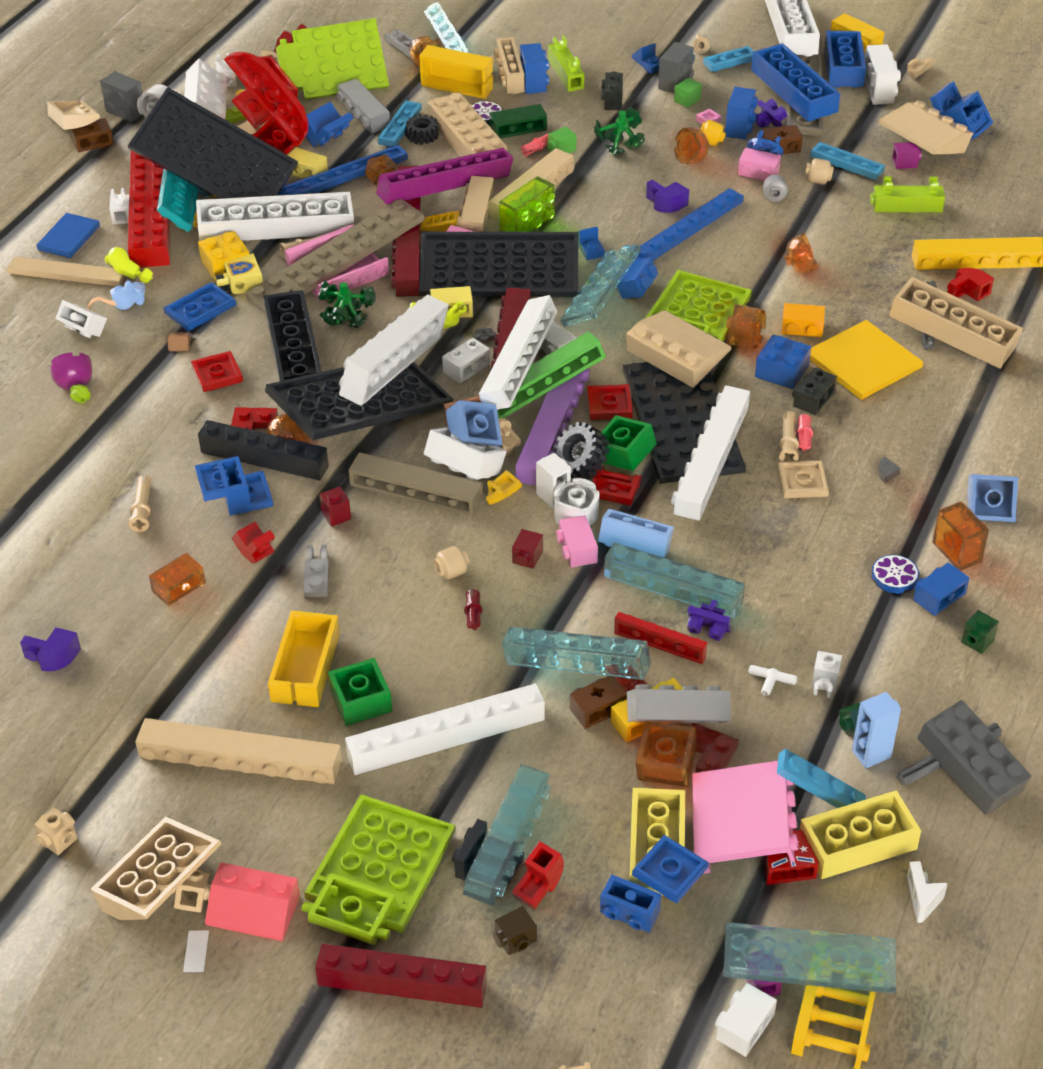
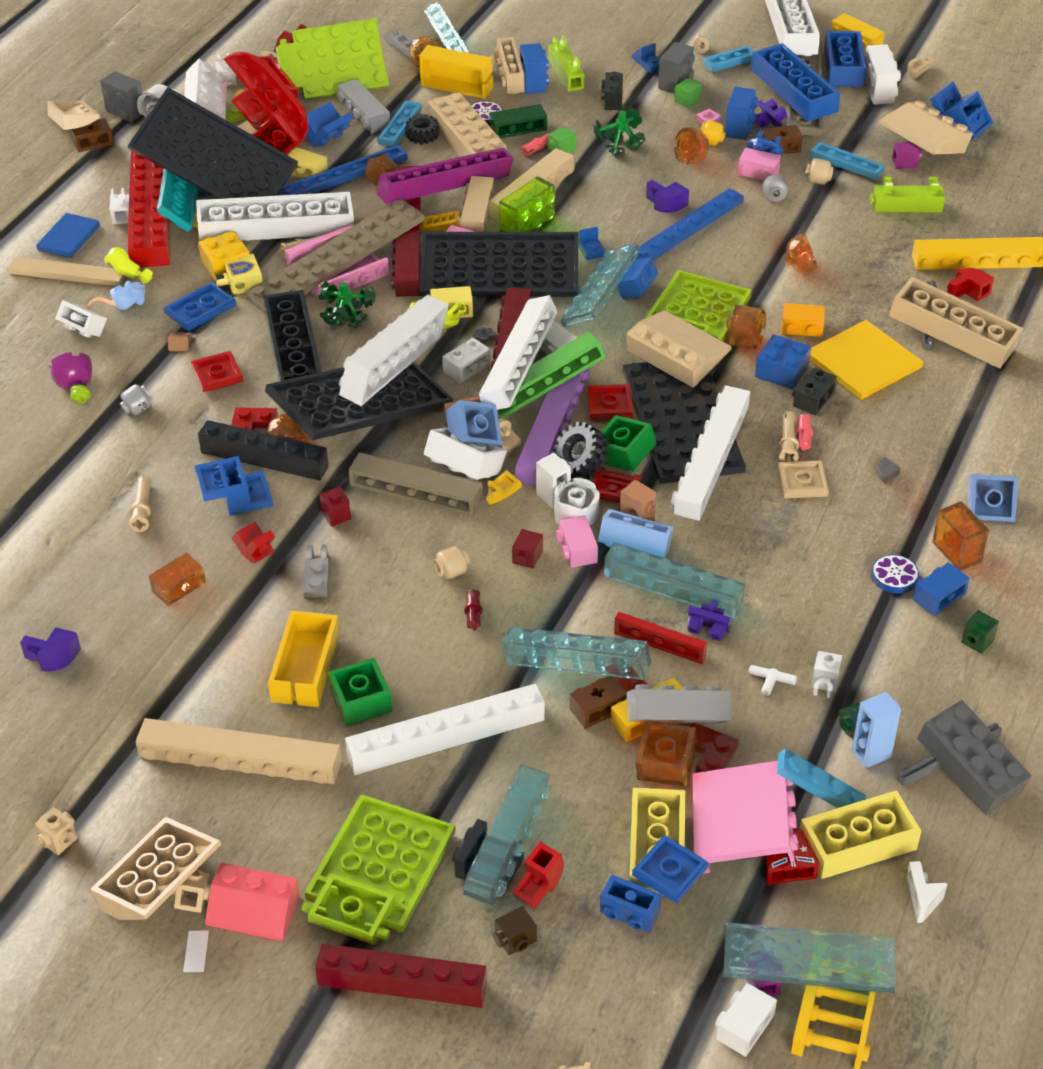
none -> light grey head [119,384,153,416]
none -> nougat brick [620,480,657,522]

